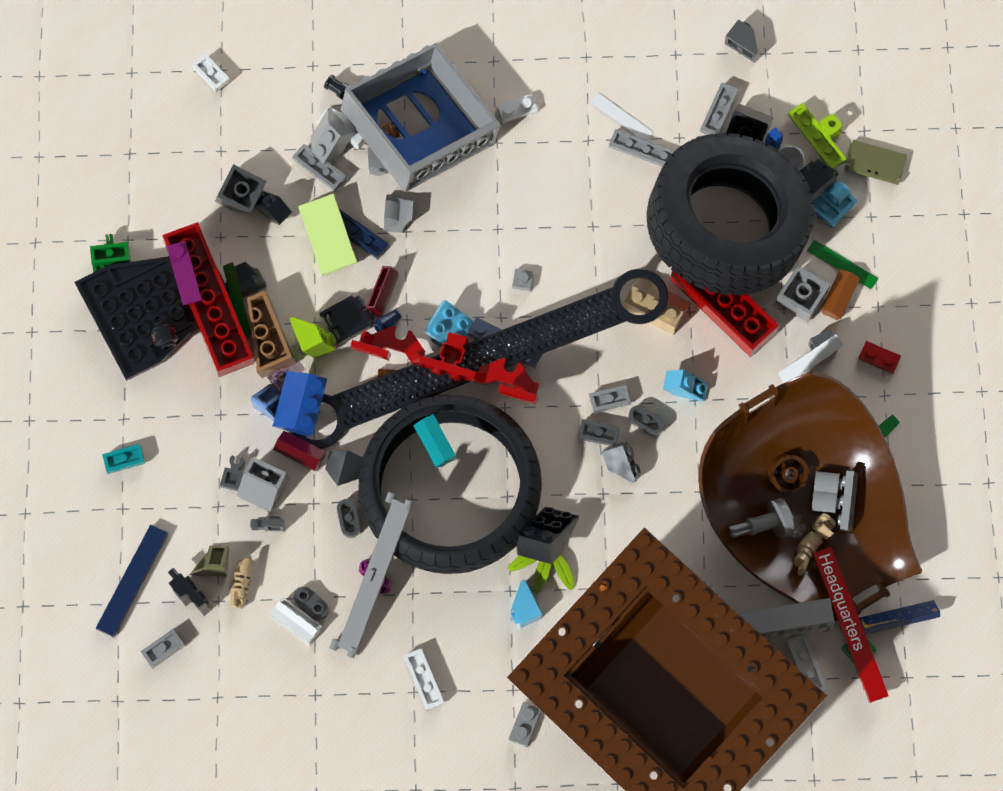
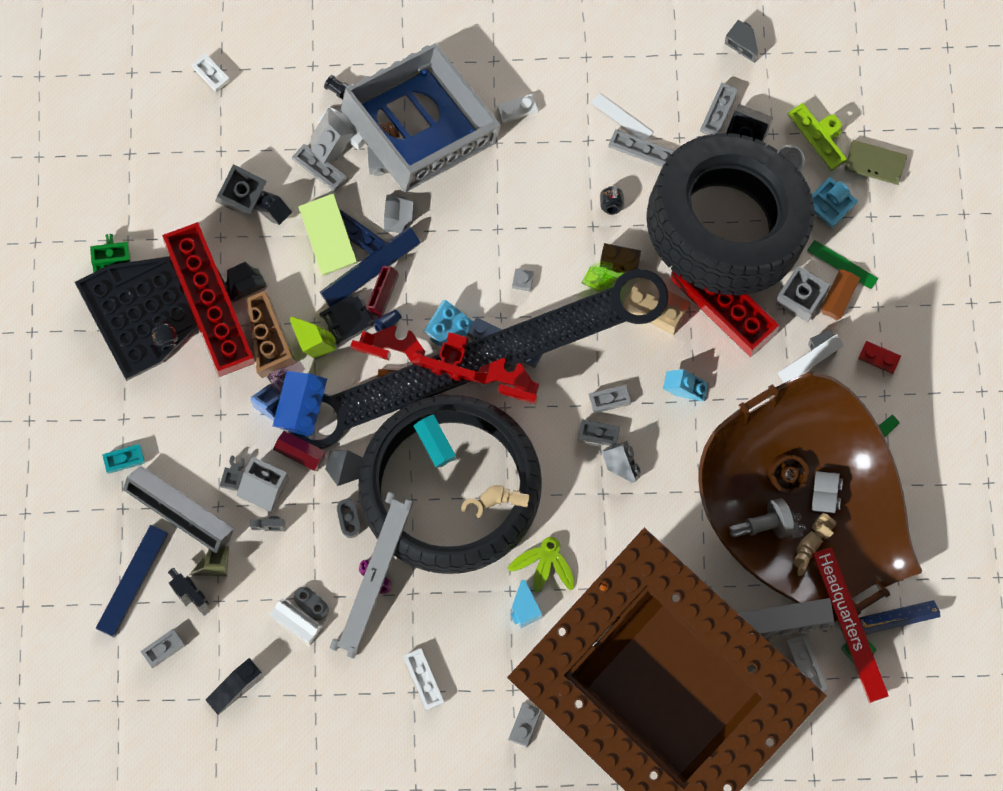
magenta slope [167,241,202,306] -> none
green sticker [223,262,251,336] -> none
tan hinge [230,558,253,609] -> none
black slope [517,507,579,564] -> none
dark grey plate [628,405,664,436] -> none
blue hinge [765,127,783,150] -> none
black plate [800,159,839,201] -> none
light grey plate [838,470,858,532] -> none
none -> brick [123,465,234,553]
none -> black slope [206,658,264,715]
none -> dark blue tile [319,227,421,307]
none -> tan piece [461,485,529,519]
none -> clear neon green slope [581,266,618,292]
none -> black head [600,186,624,215]
none -> dark brown brick [600,243,641,273]

